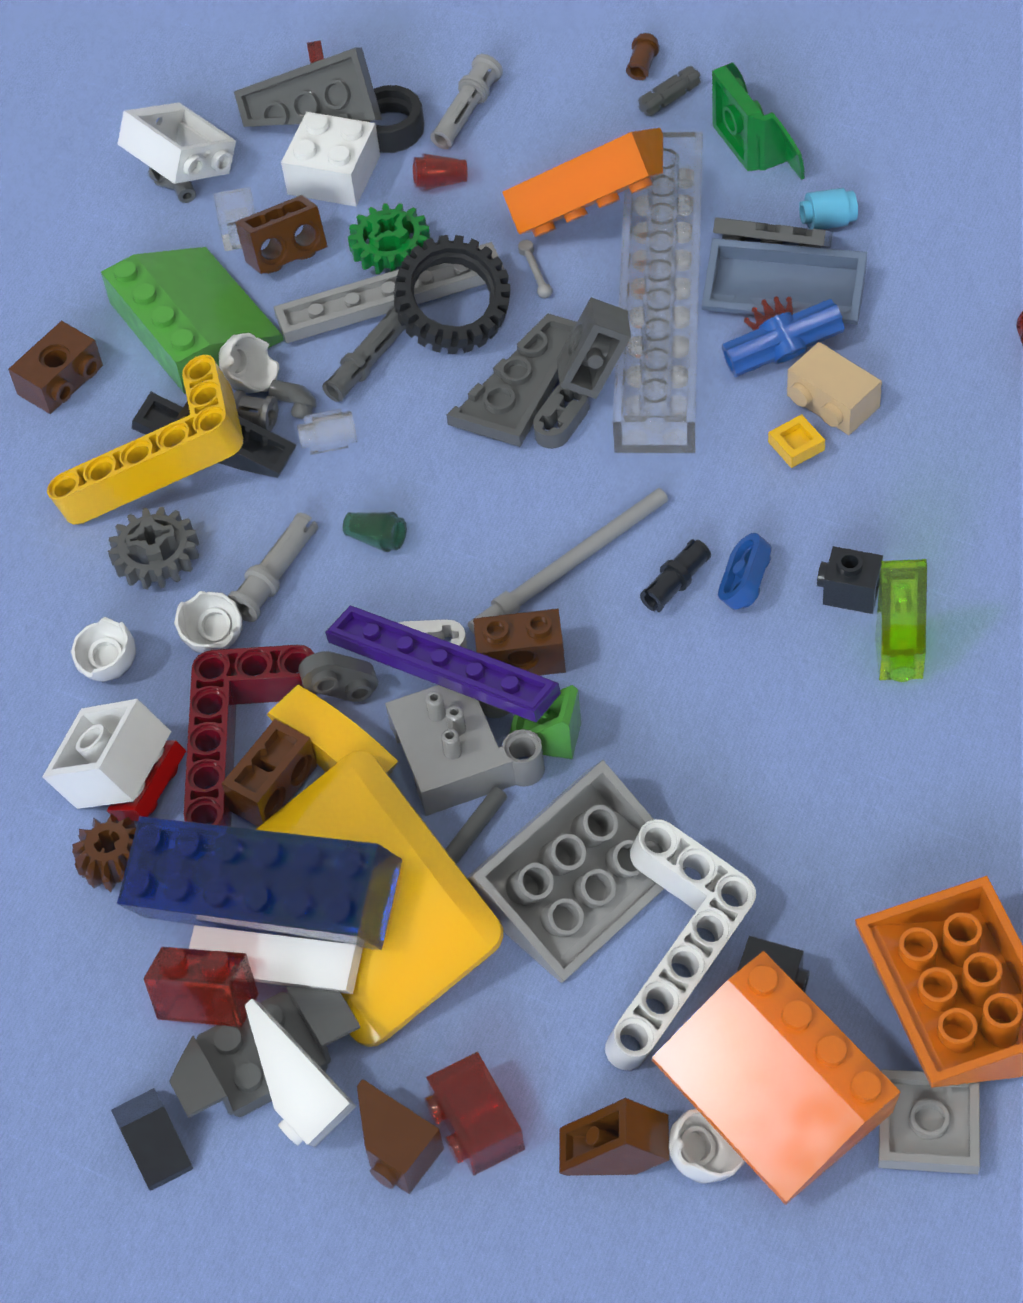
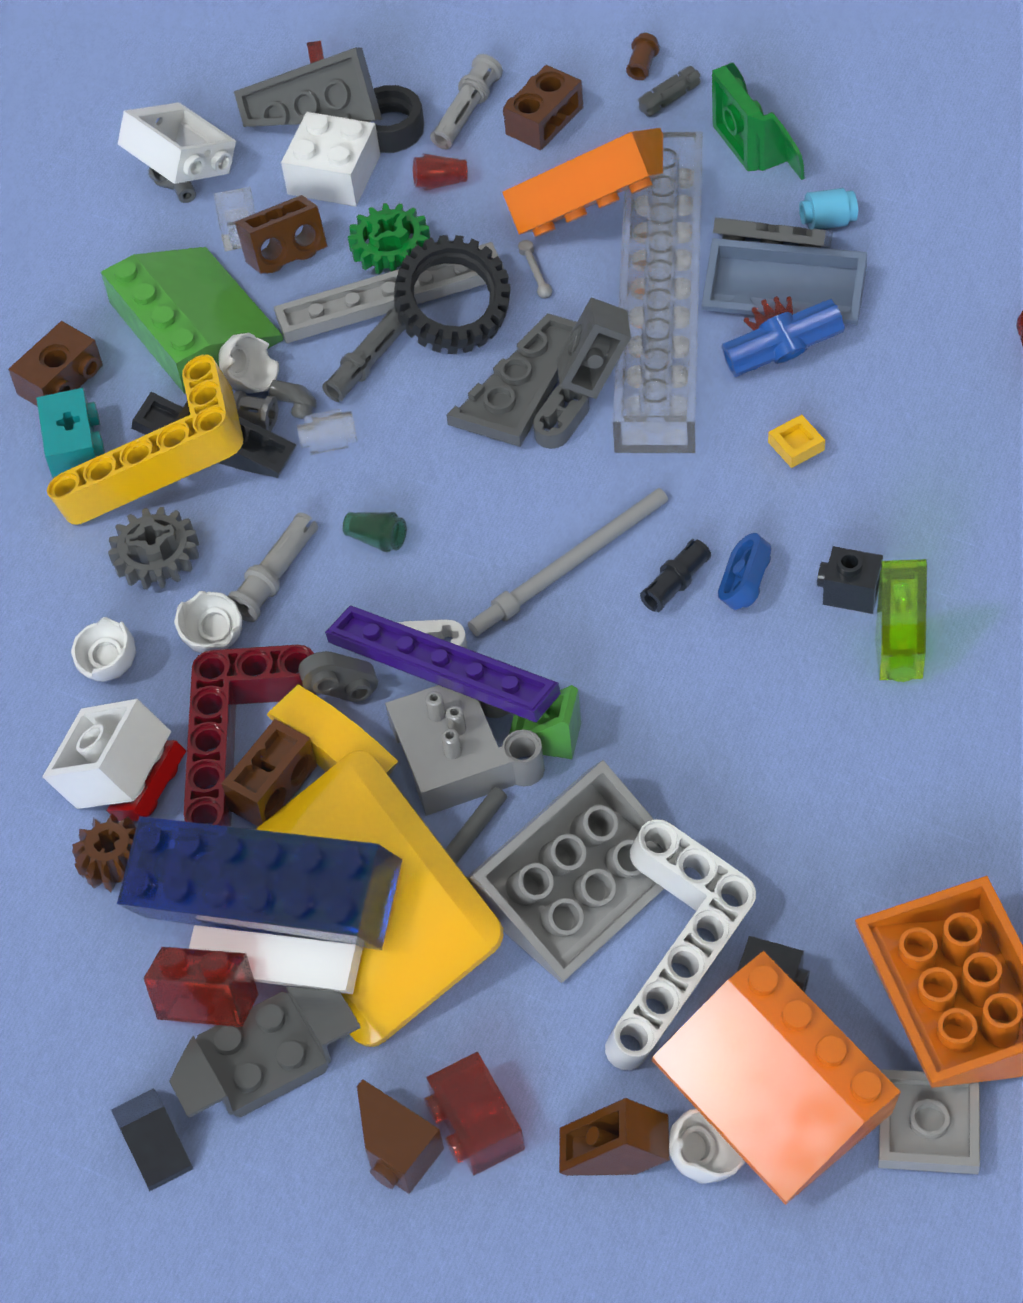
white slope [245,999,356,1147] -> none
reddish brown brick [473,608,566,676] -> none
tan brick [787,342,882,435] -> none
none -> teal brick [36,388,105,478]
none -> reddish brown brick [503,64,583,151]

